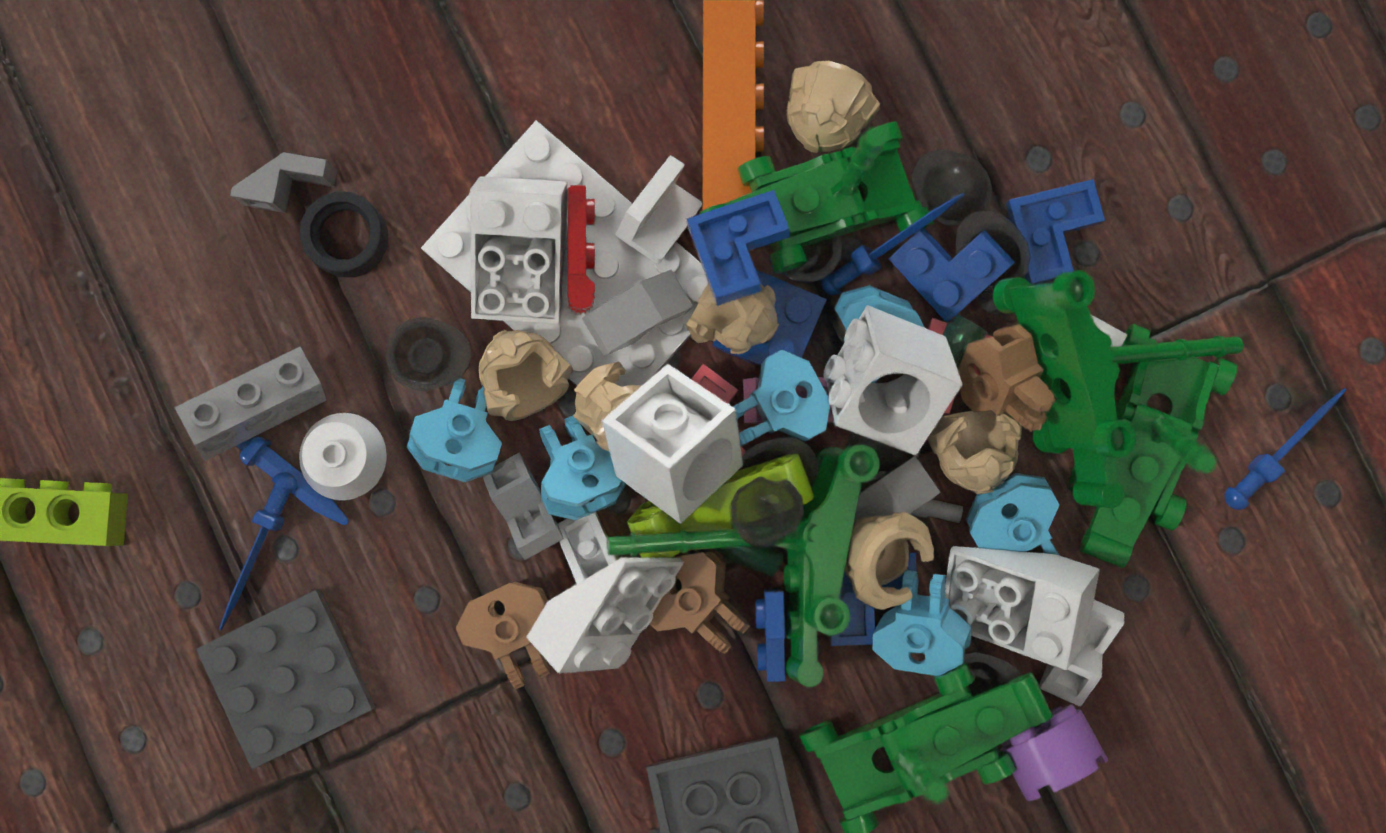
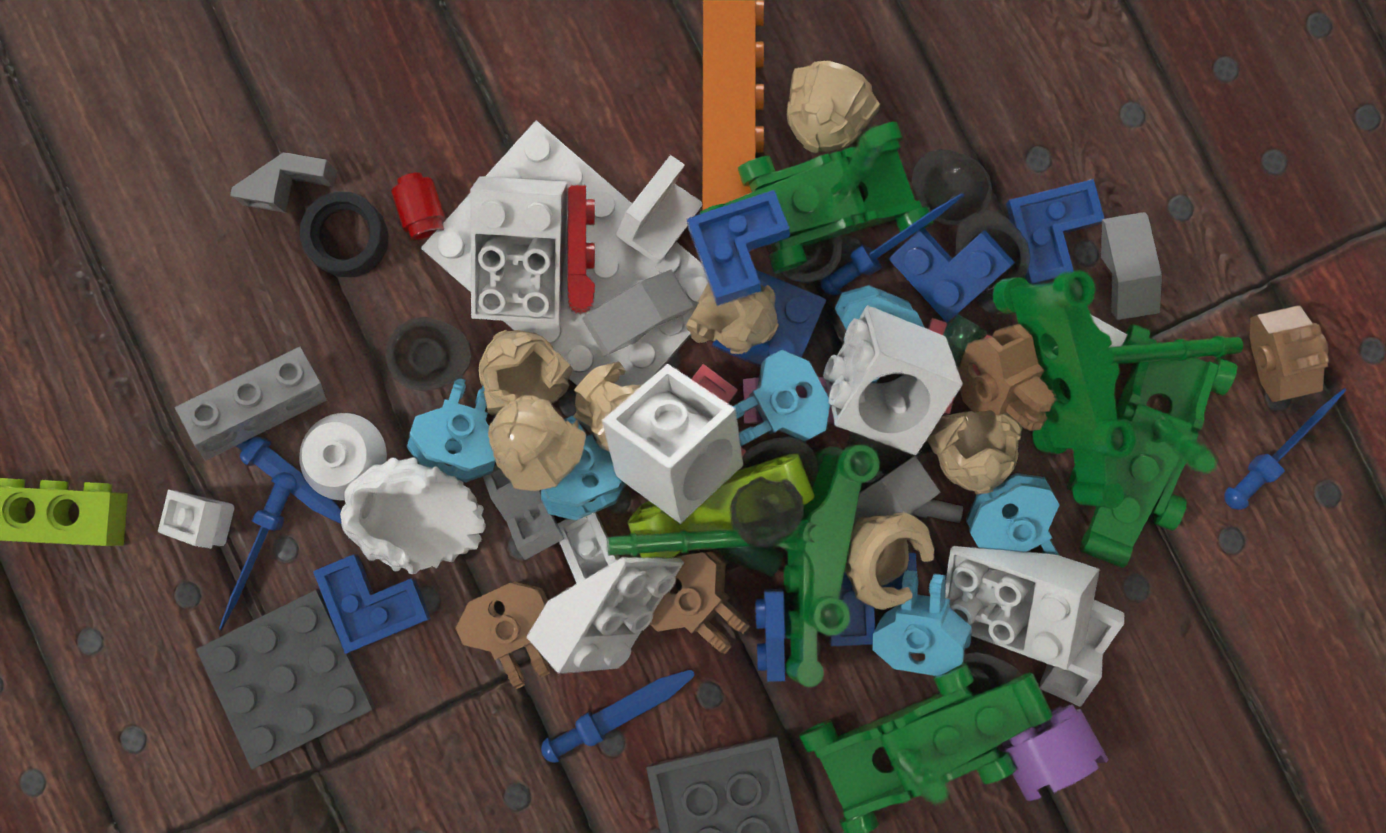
none -> white slope [158,490,234,548]
none -> blue plate [313,554,431,654]
none -> white hair [340,457,486,574]
none -> red brick [391,172,445,241]
none -> tan helmet [488,395,585,491]
none -> blue sword [541,670,694,763]
none -> light grey slope [1101,212,1162,320]
none -> medium nougat hinge [1250,305,1329,402]

